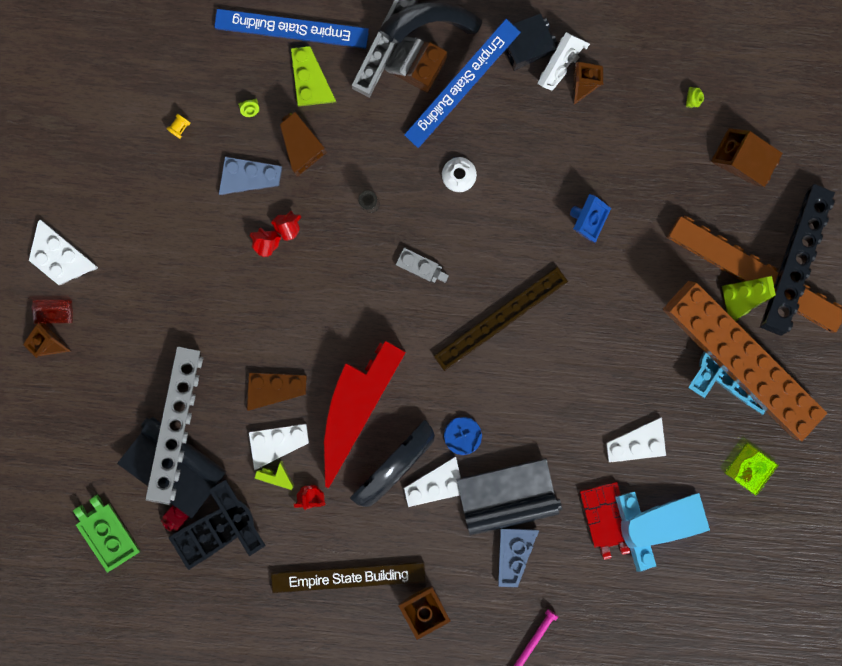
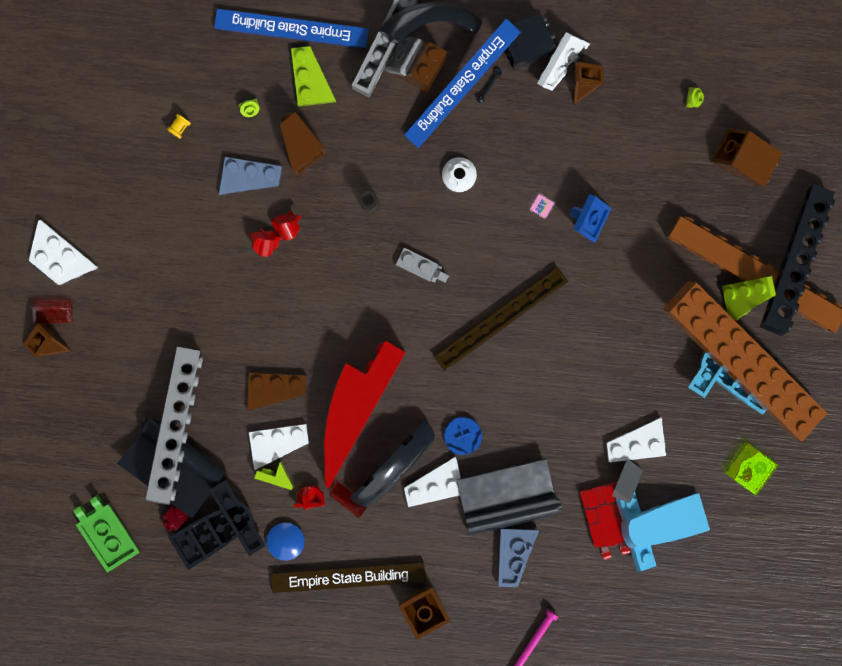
none -> blue dish [267,522,305,561]
none -> clear red slope [329,482,367,518]
none -> black hinge [477,69,502,103]
none -> clear tile [529,193,556,219]
none -> dark grey slope [612,459,643,503]

